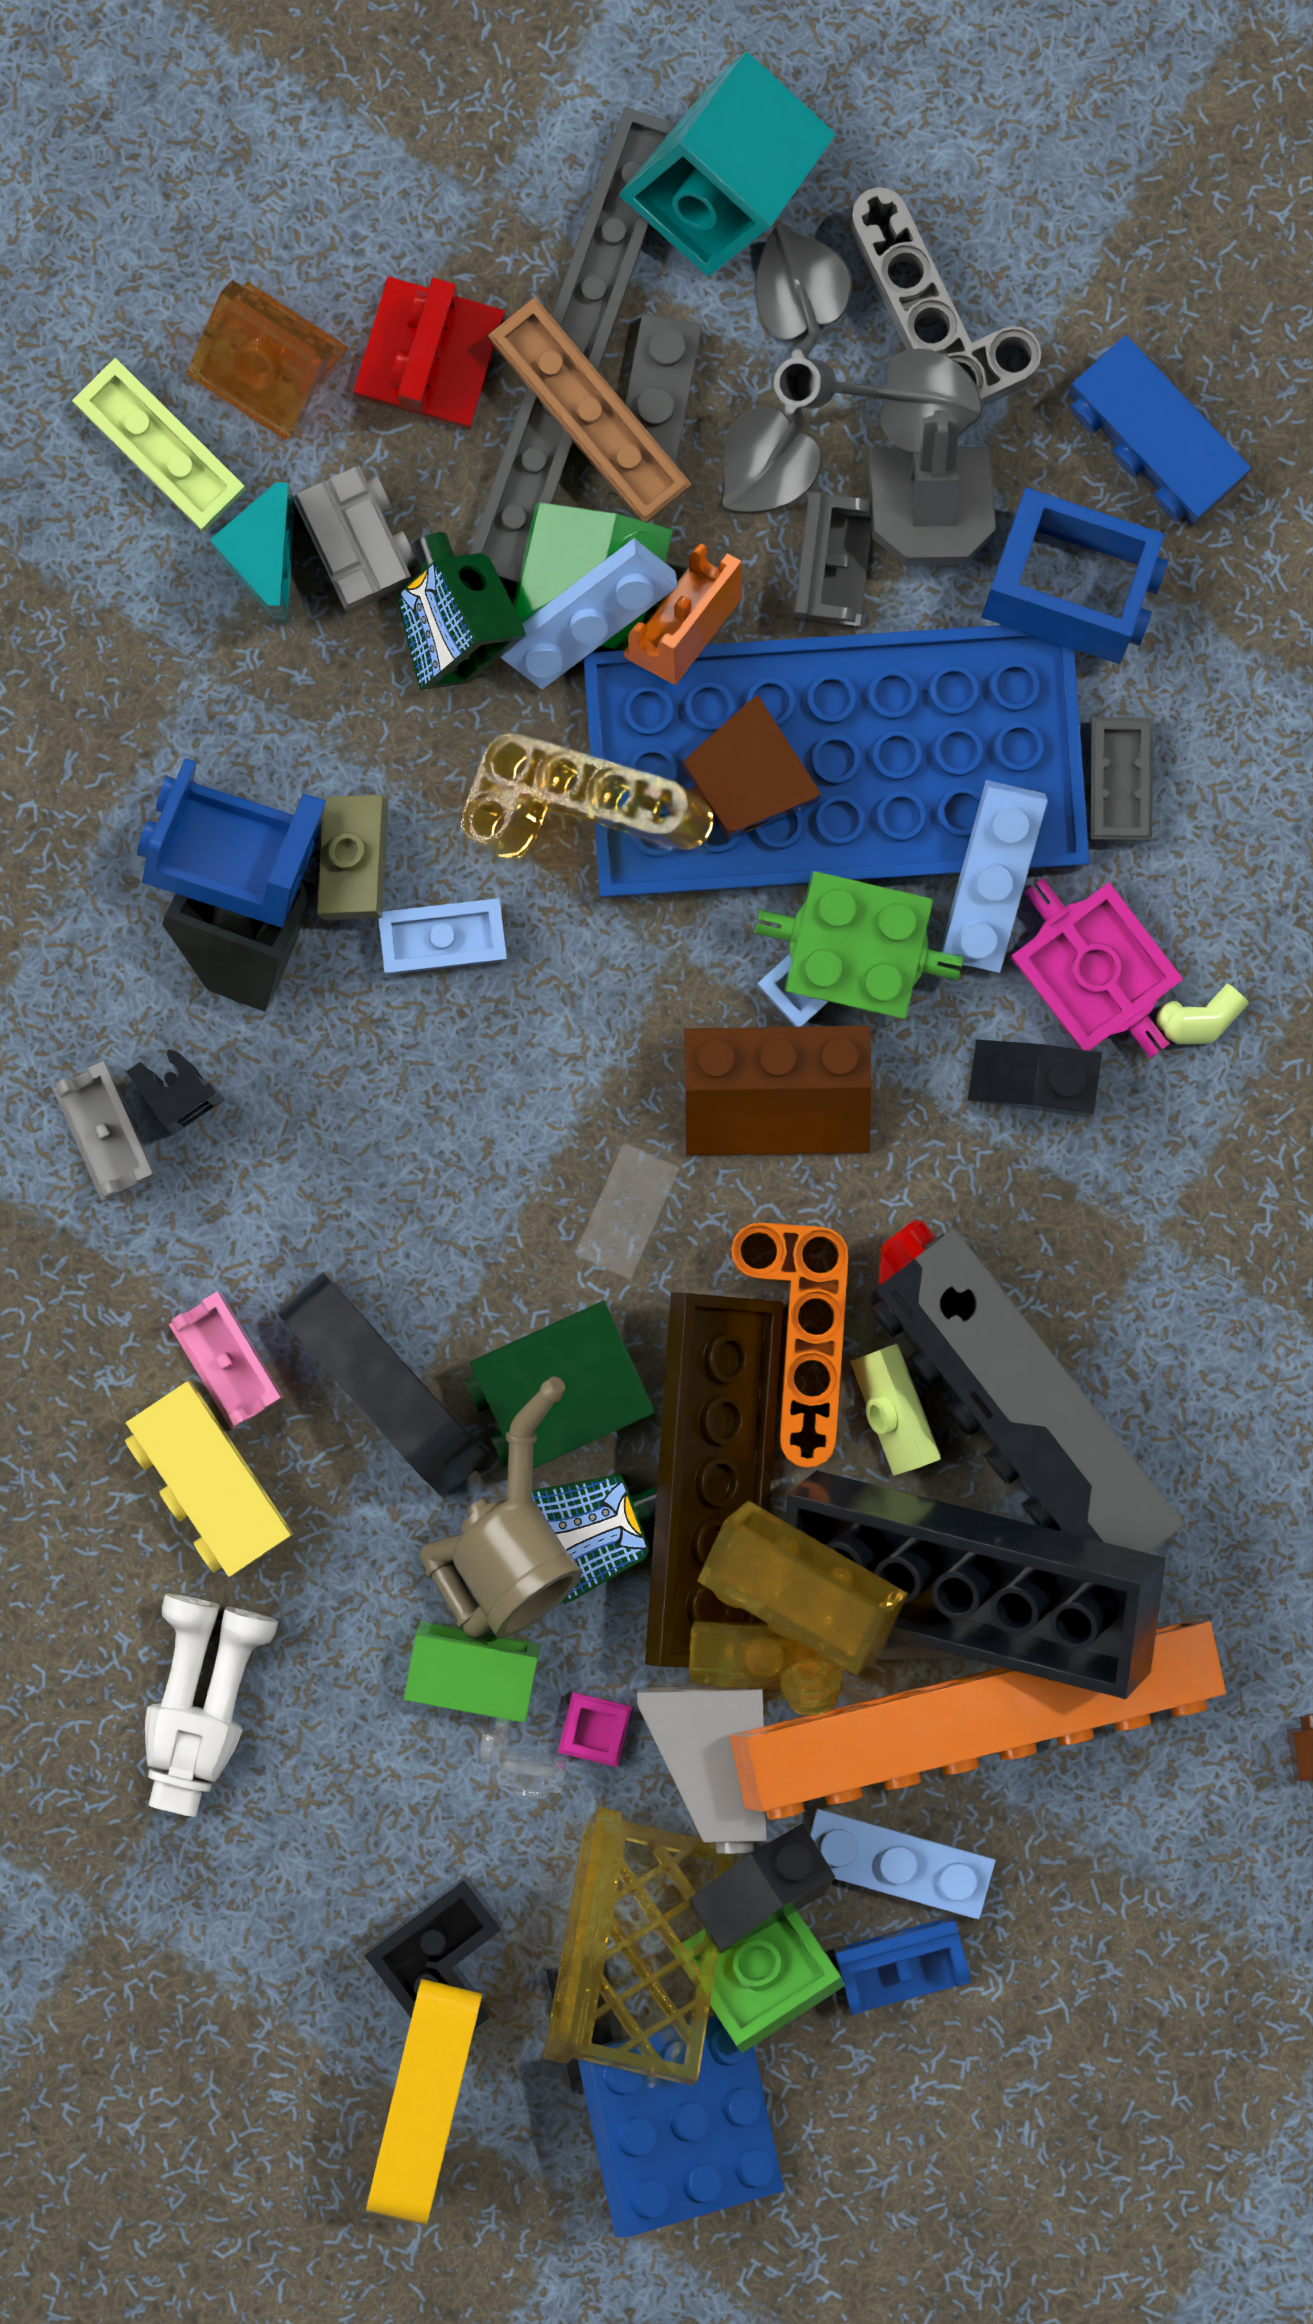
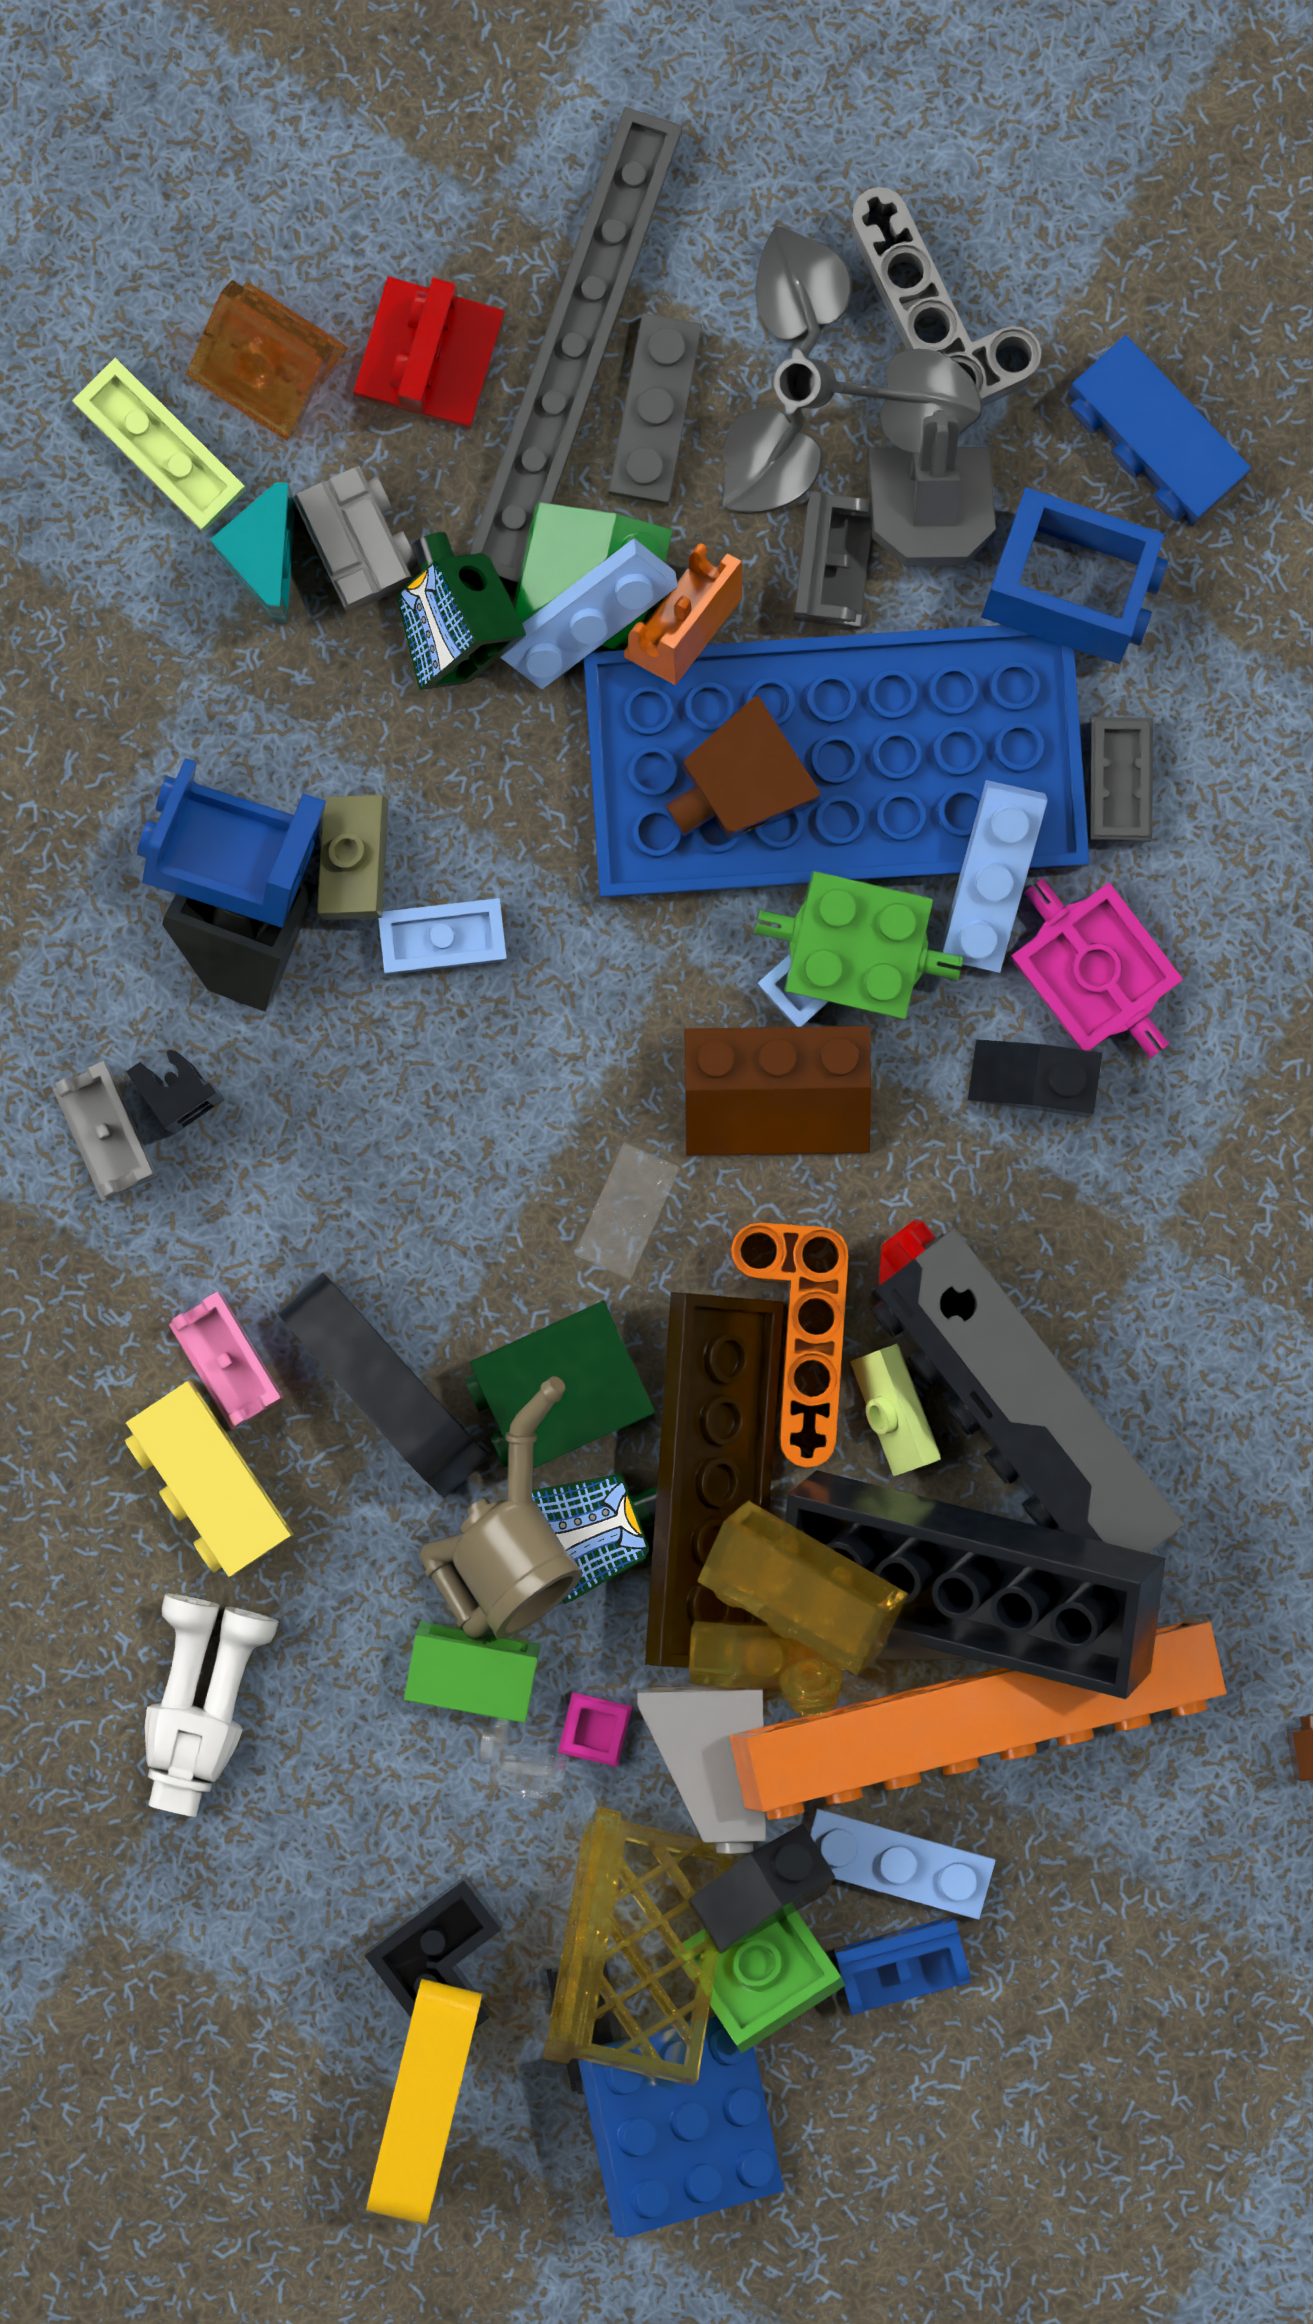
clear yellow beam [461,733,714,859] -> none
medium nougat tile [488,297,692,523] -> none
teal slope [619,51,836,277] -> none
yellowish green arm [1156,984,1249,1044] -> none

